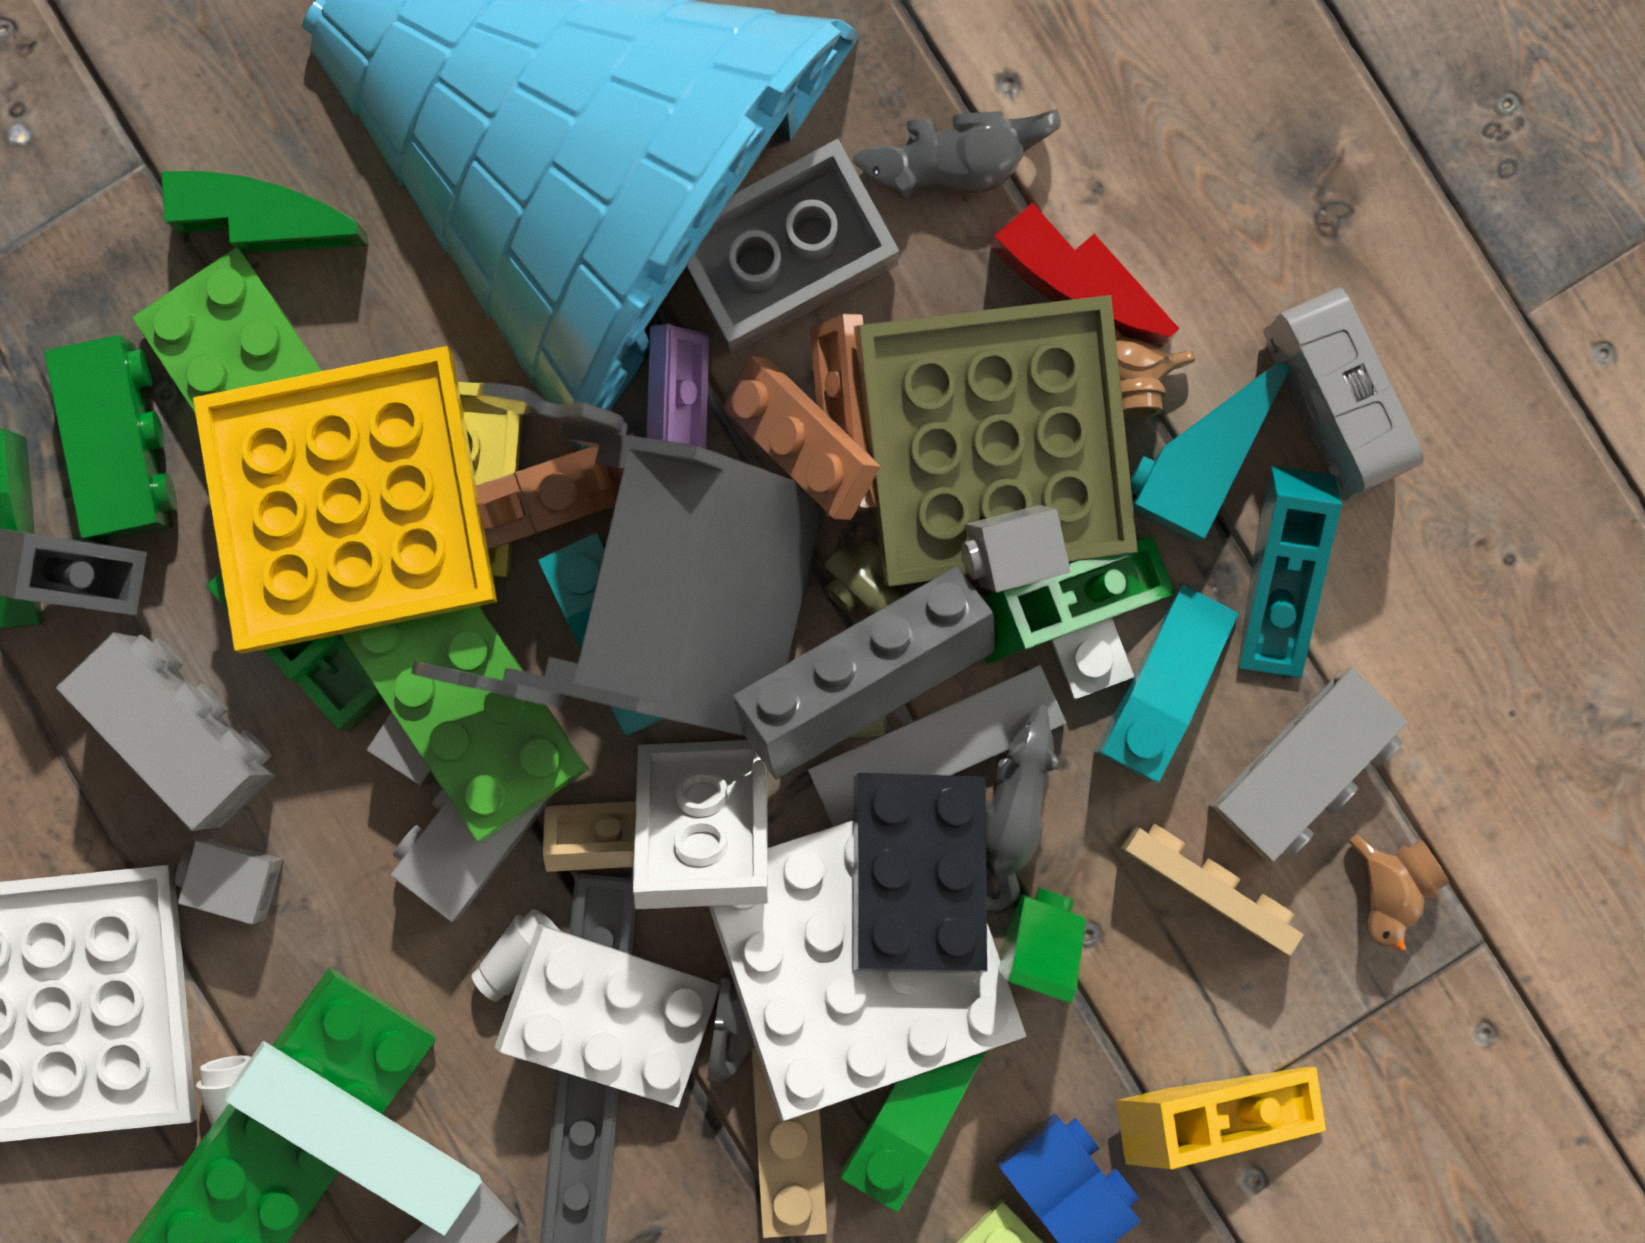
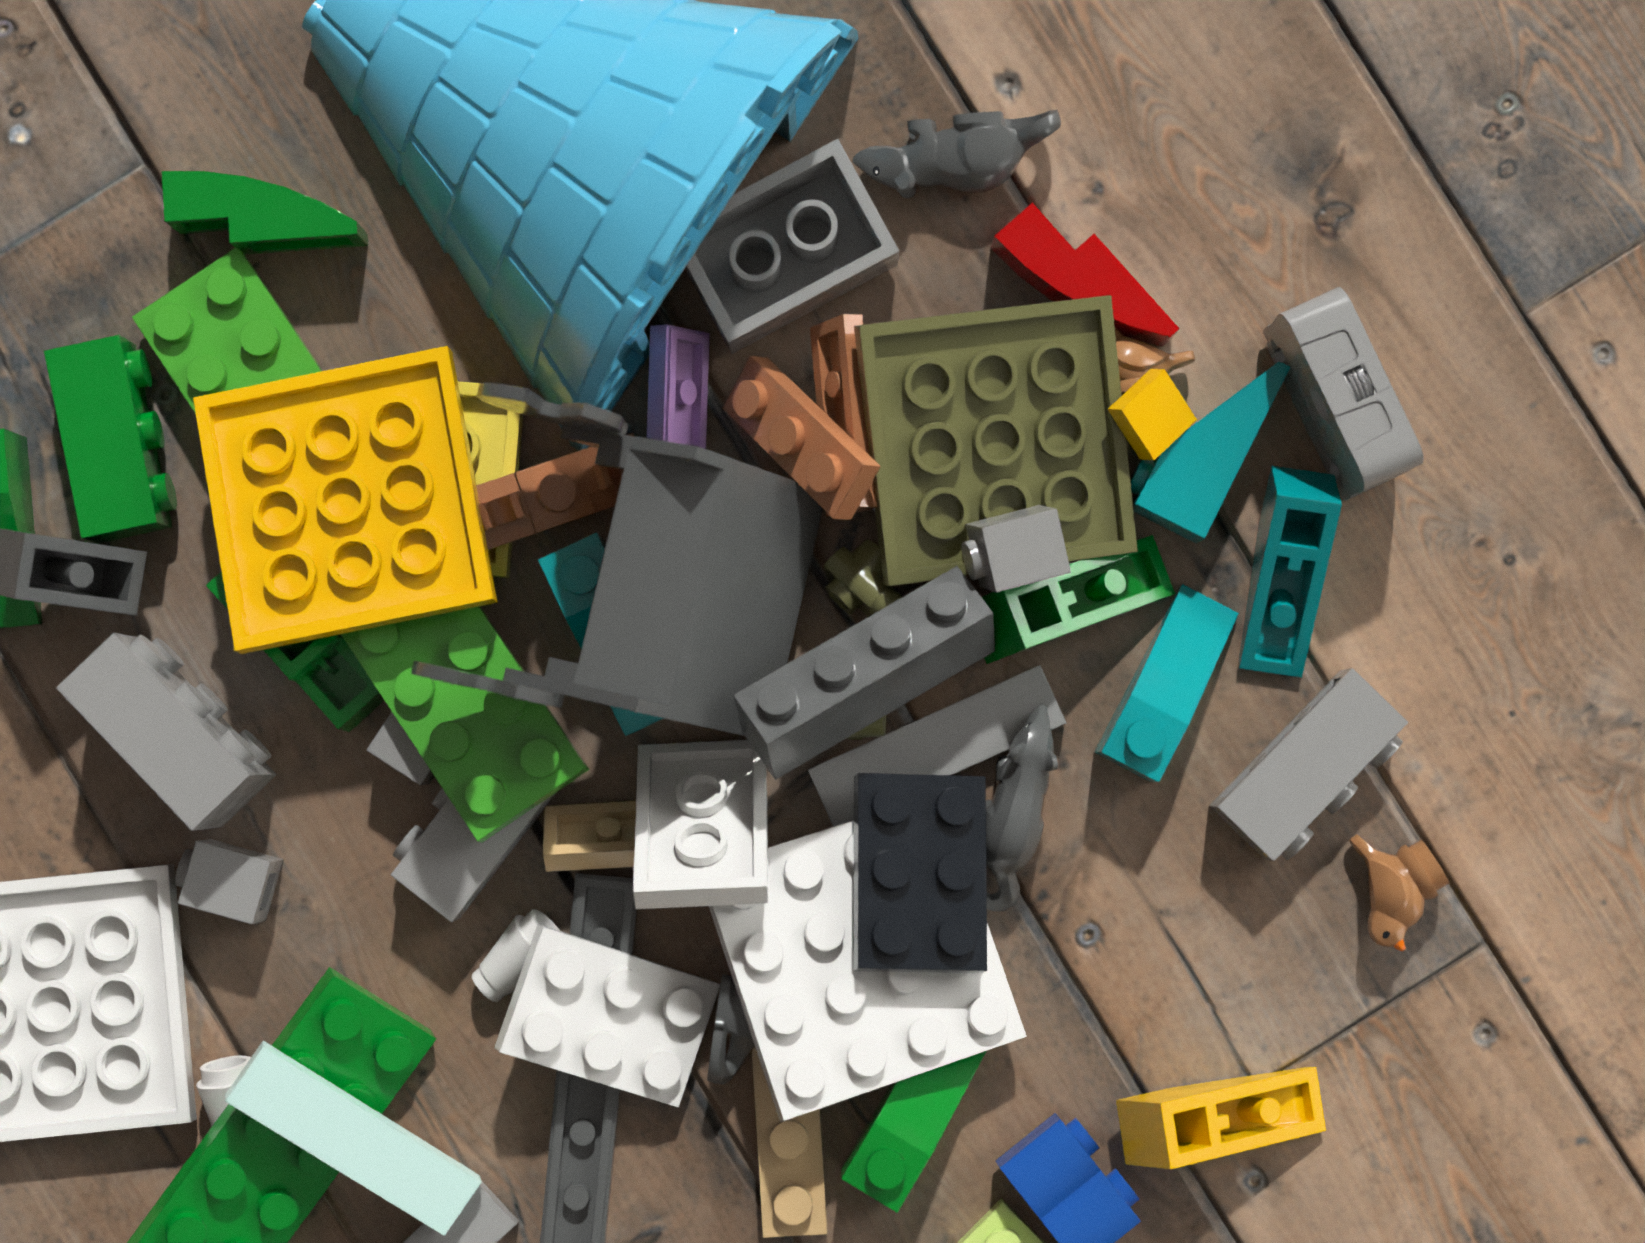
green slope [998,887,1086,1004] -> none
white plate [1050,618,1134,700] -> none
tan plate [1119,824,1304,956] -> none
none -> yellow tile [1107,369,1197,460]

